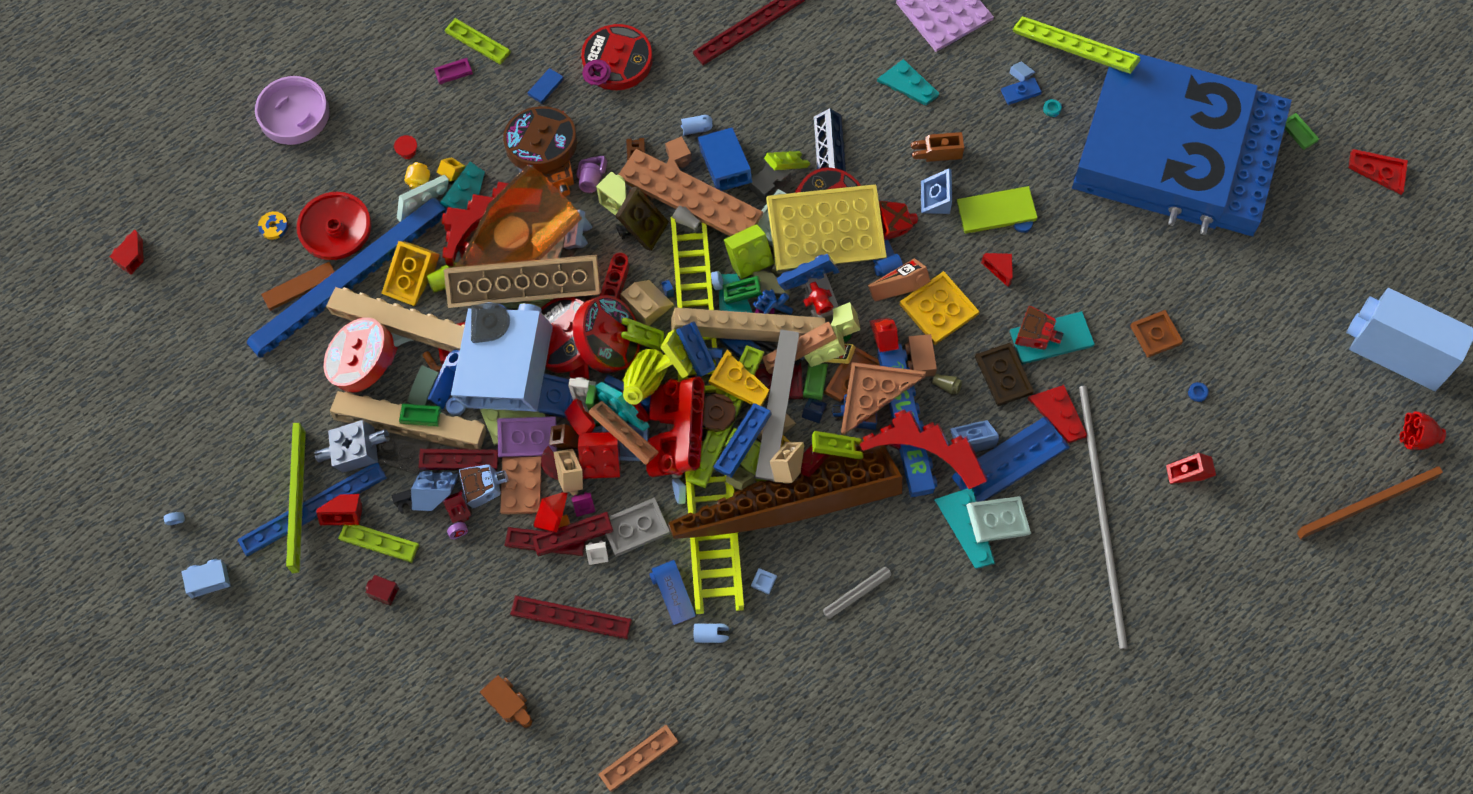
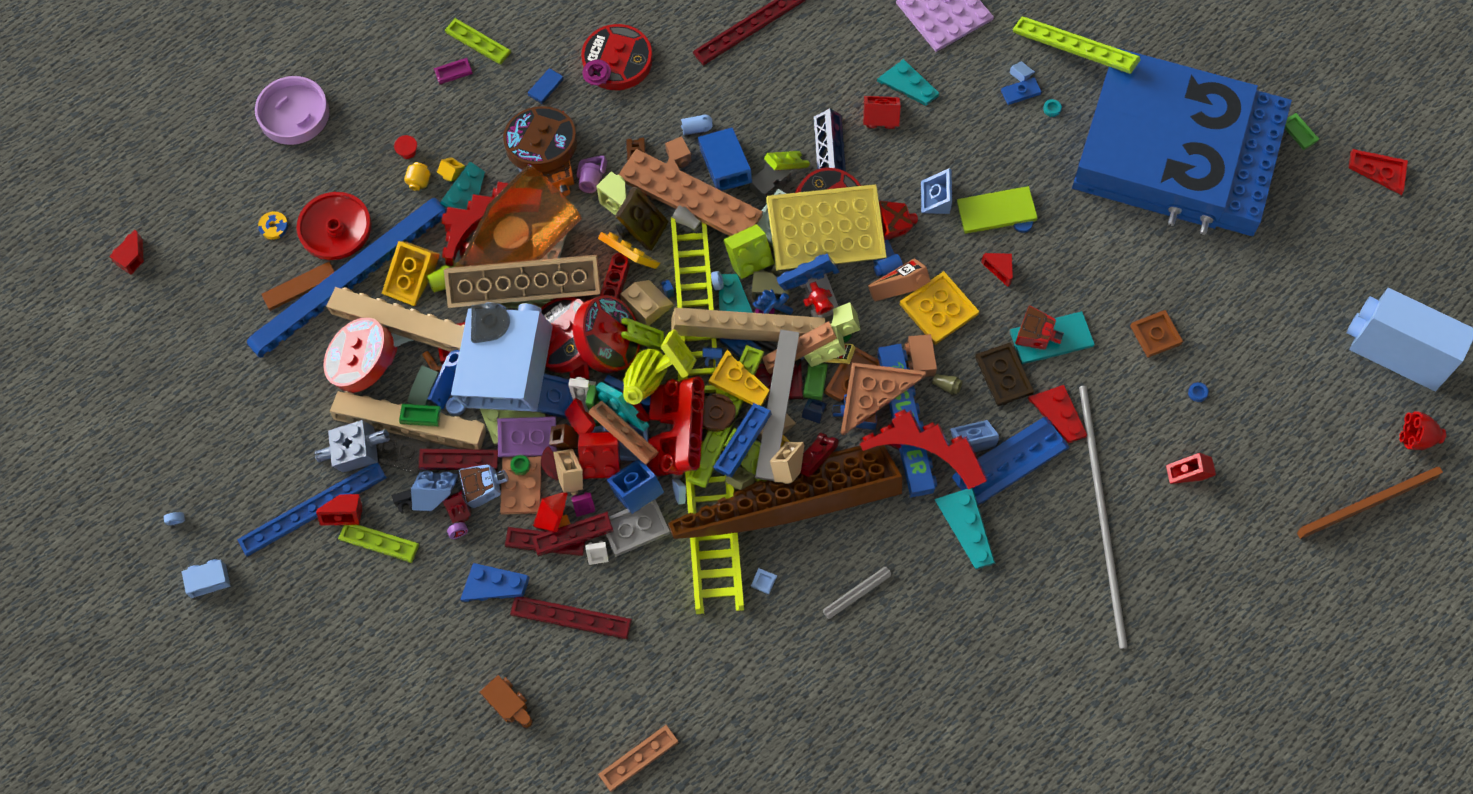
lime tile [286,423,306,574] -> none
dark red brick [365,575,399,606] -> none
light aqua wing [397,175,449,222] -> none
light blue tile [564,210,592,250] -> none
blue door [649,560,696,625] -> none
blue hinge [676,321,716,377] -> none
light blue piece [694,624,730,643] -> none
green tile [723,276,763,304] -> none
lime hinge [812,431,863,459] -> none
red slope [870,318,899,352] -> none
dark orange hinge [911,132,964,162] -> none
light aqua tile [966,496,1031,543] -> none
none -> blue wing [460,563,530,602]
none -> green tile [510,455,531,476]
none -> yellow wing [598,232,660,269]
none -> blue brick [607,459,664,514]
none -> red slope [863,96,901,129]

